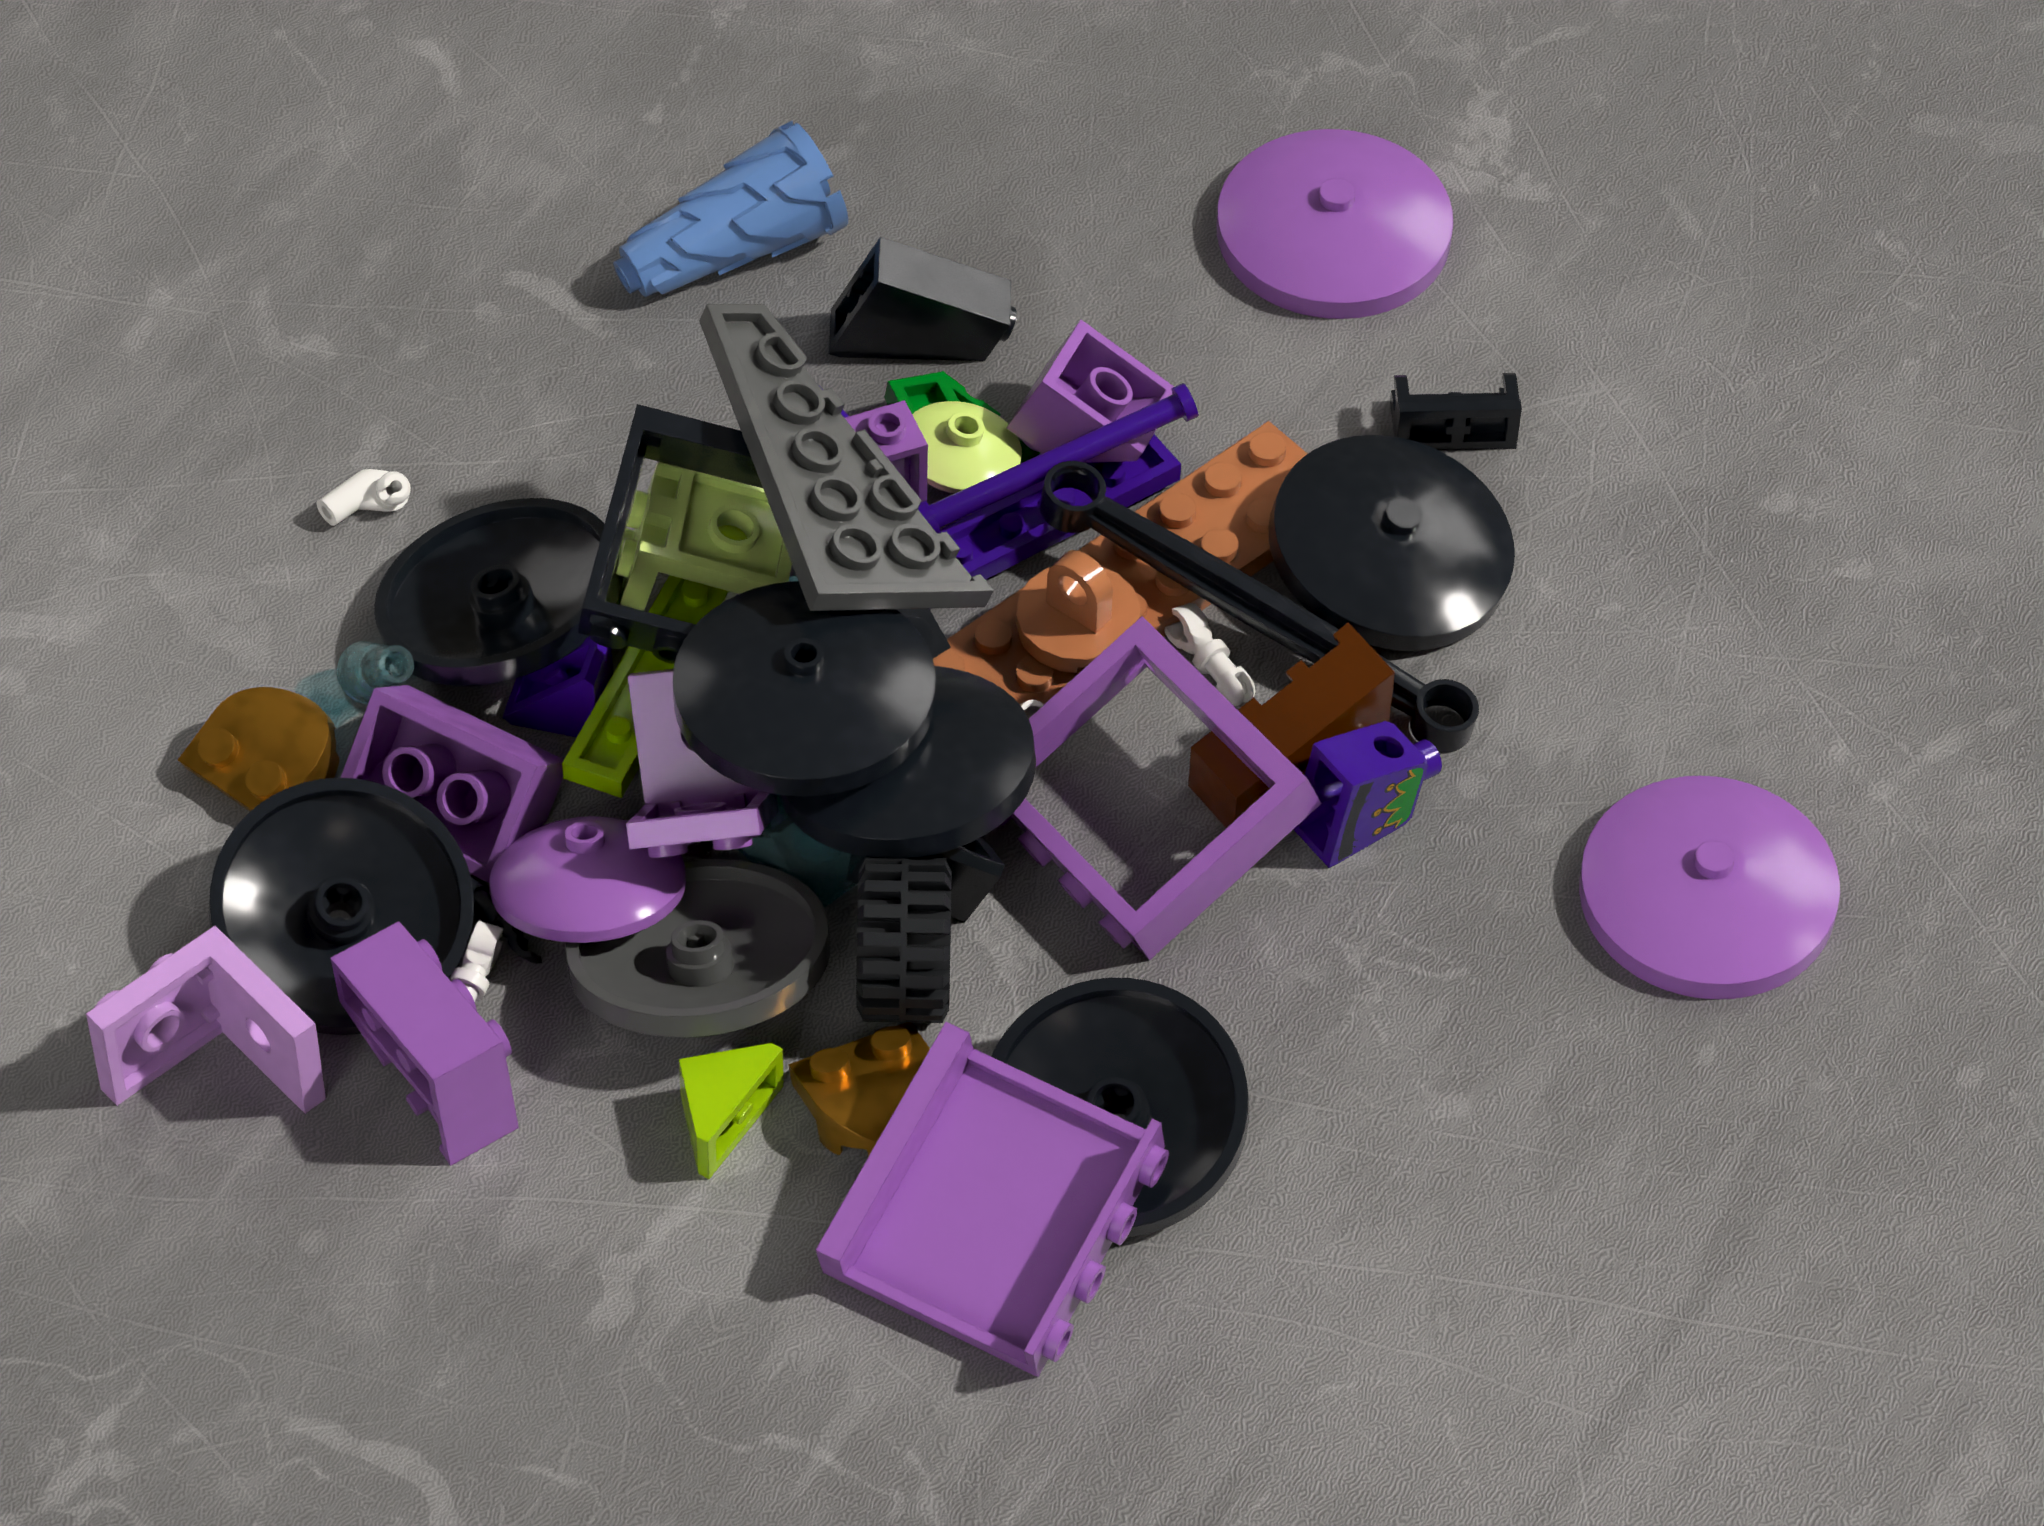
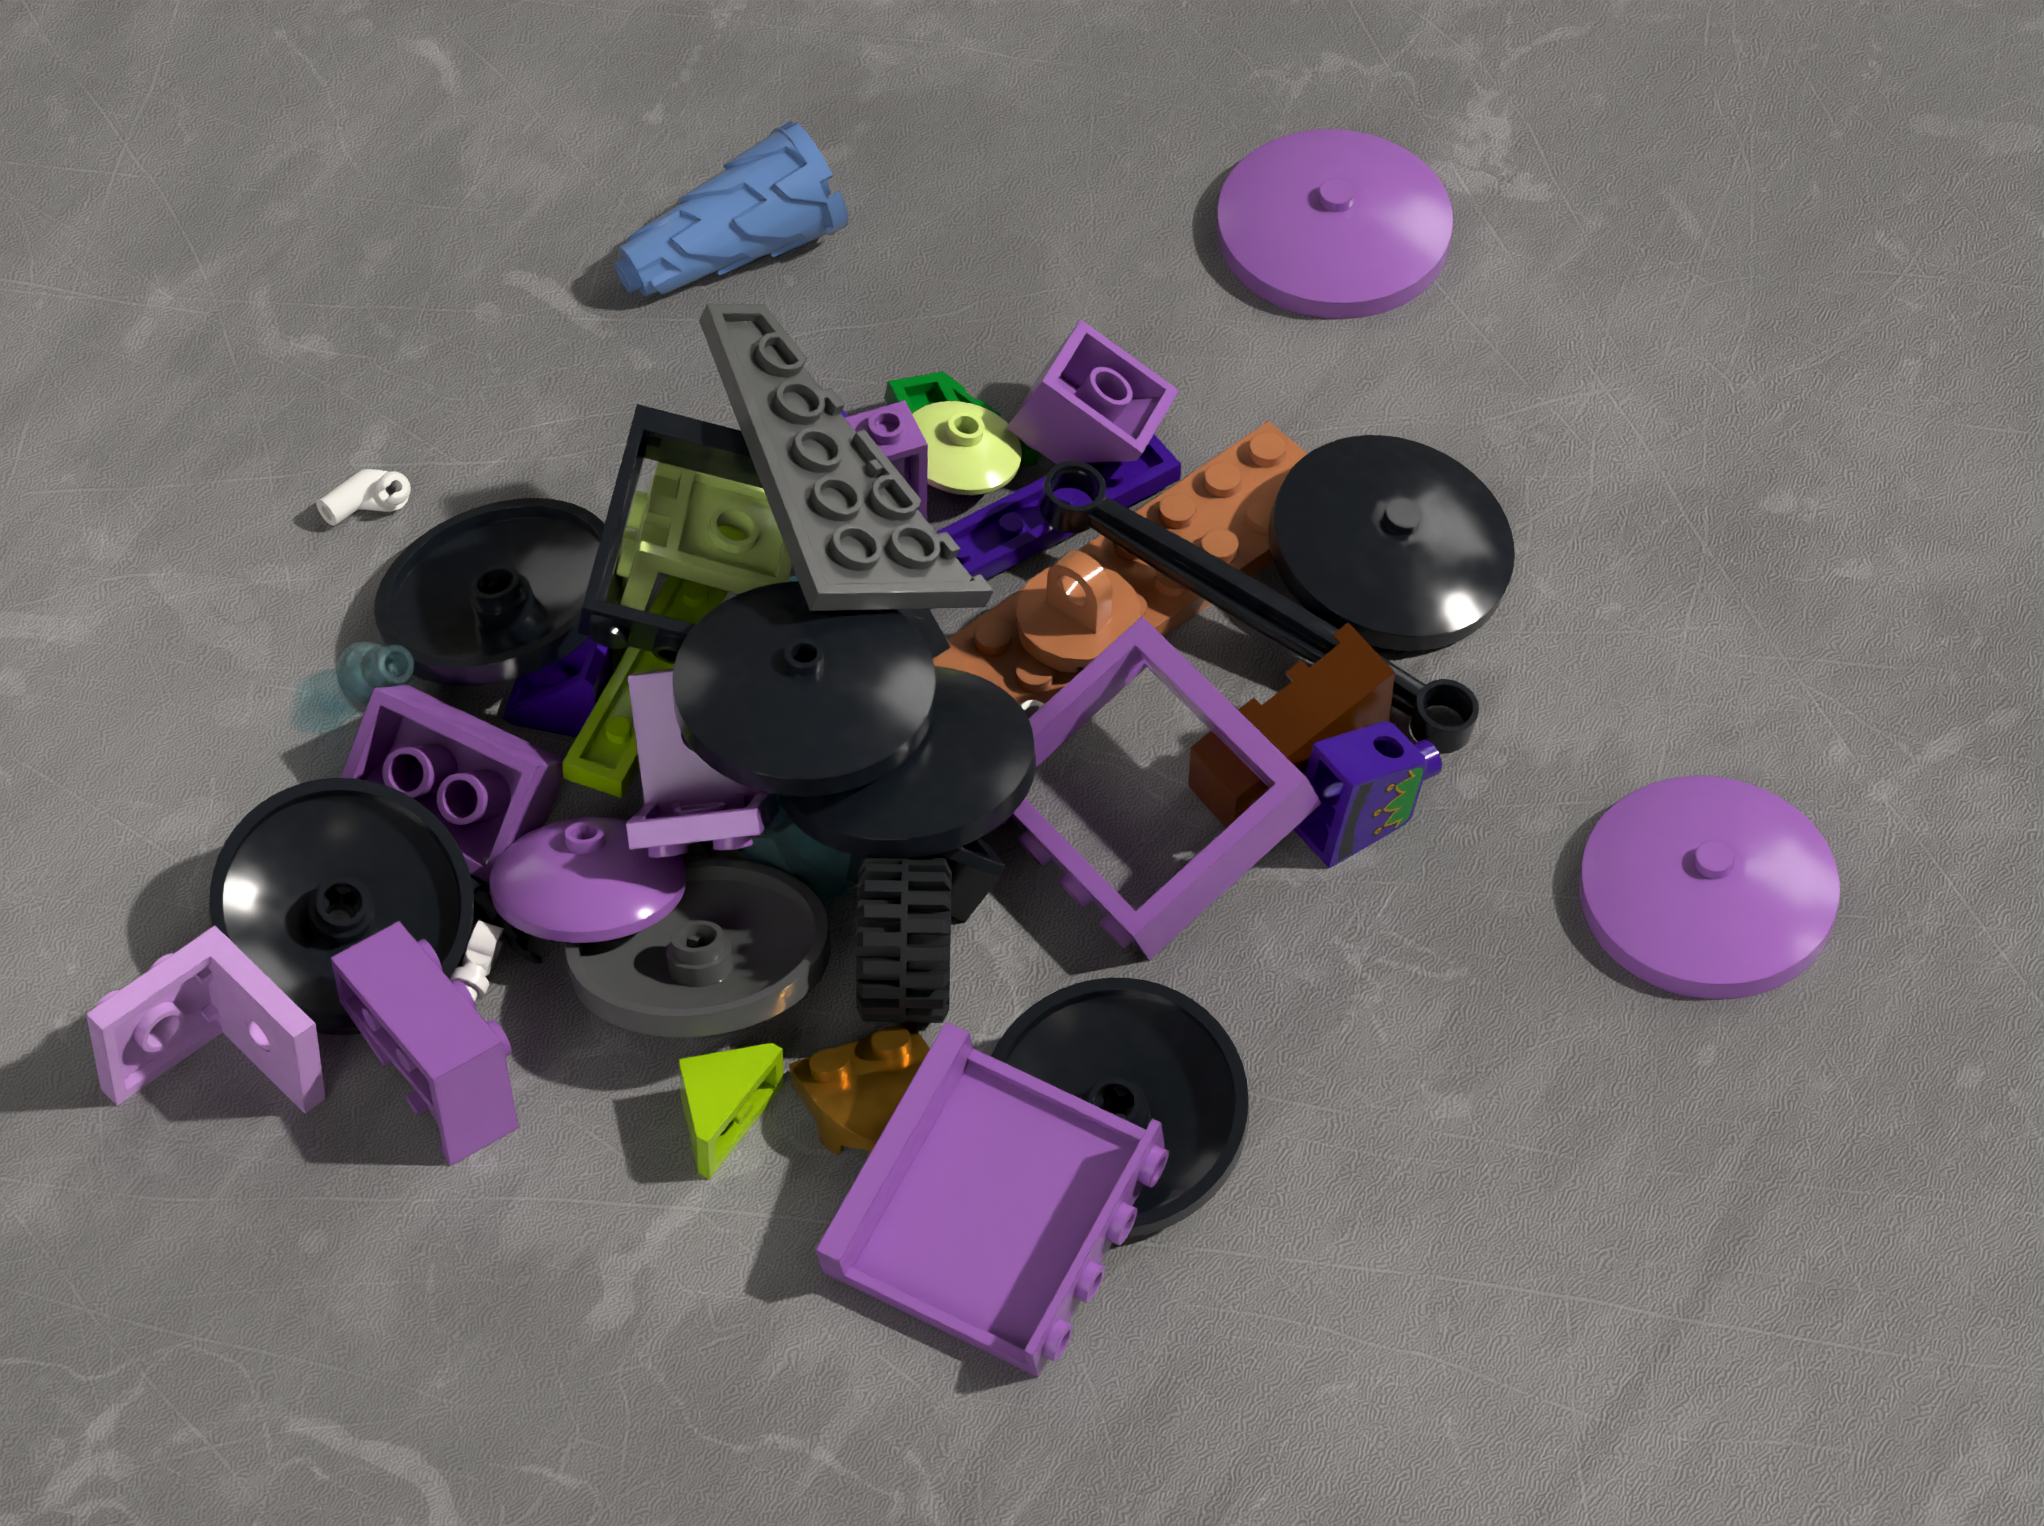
pearl gold slope [178,687,340,811] -> none
black slope [829,237,1017,361] -> none
dark purple bar [918,383,1199,534] -> none
white piece [1164,603,1256,706] -> none
black hinge [1390,373,1522,450] -> none

